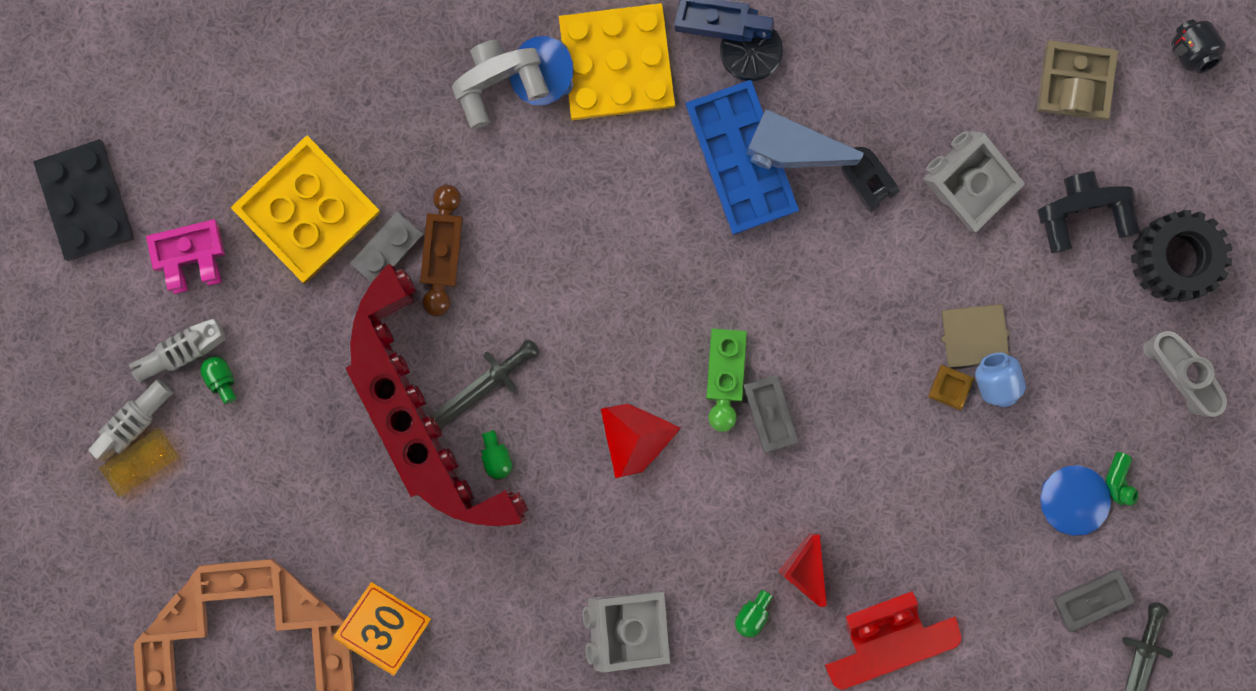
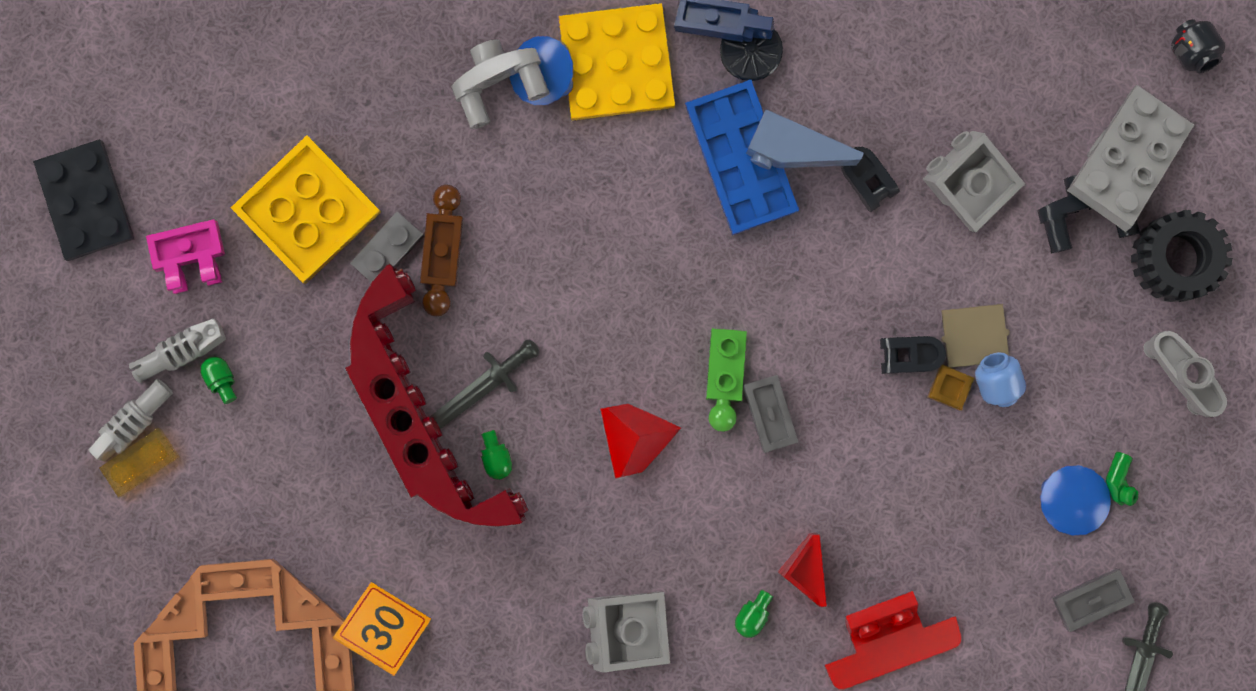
dark tan plate [1036,40,1118,121] -> none
none -> black plate [880,336,946,374]
none -> light grey plate [1067,85,1194,232]

